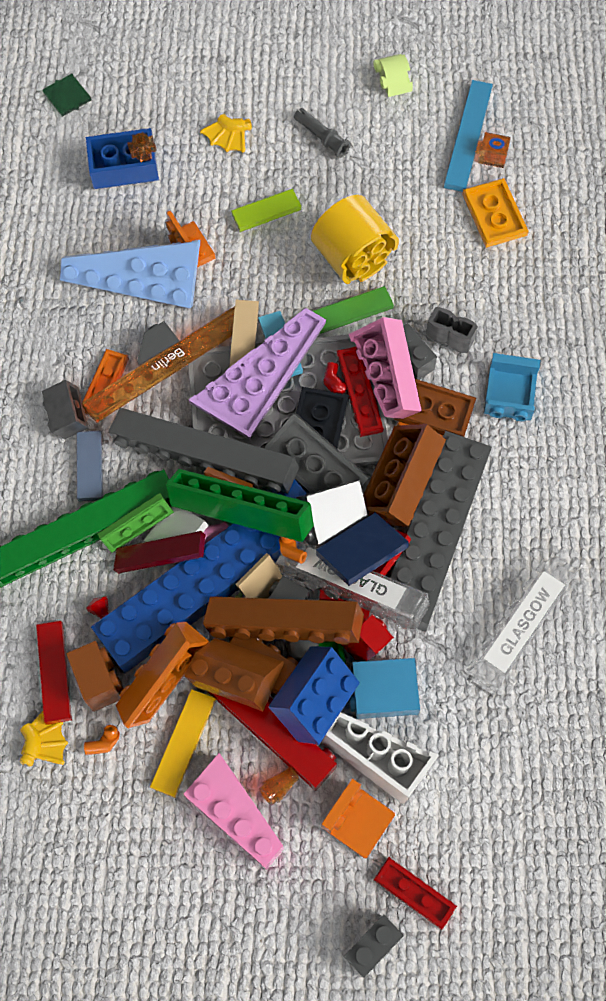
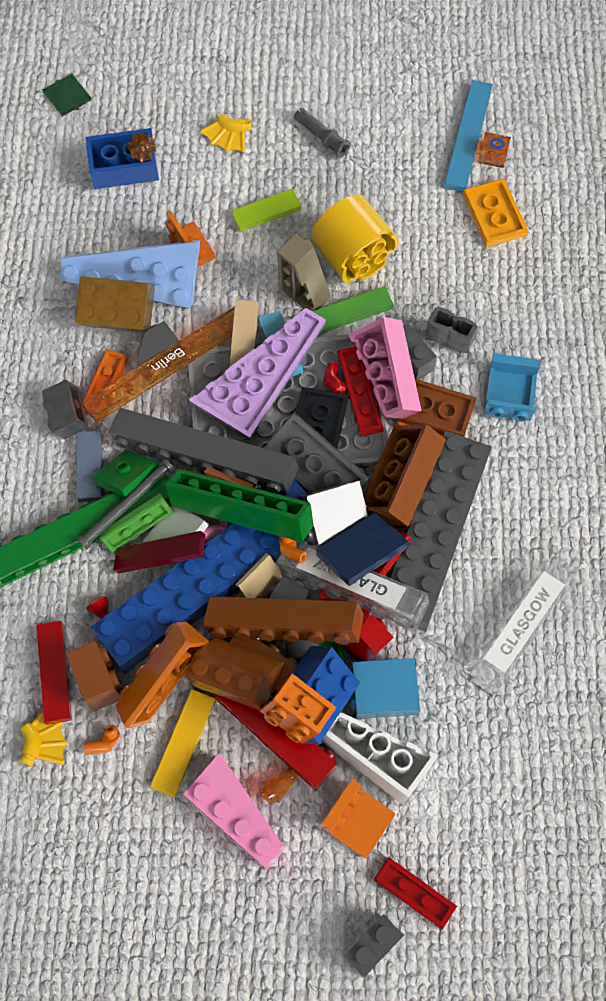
yellowish green cylinder [373,54,413,97] -> none
none -> pearl gold brick [75,276,155,333]
none -> dark grey bar [77,459,174,550]
none -> green plate [91,450,159,497]
none -> orange bracket [261,674,336,744]
none -> dark tan wedge [277,234,331,311]

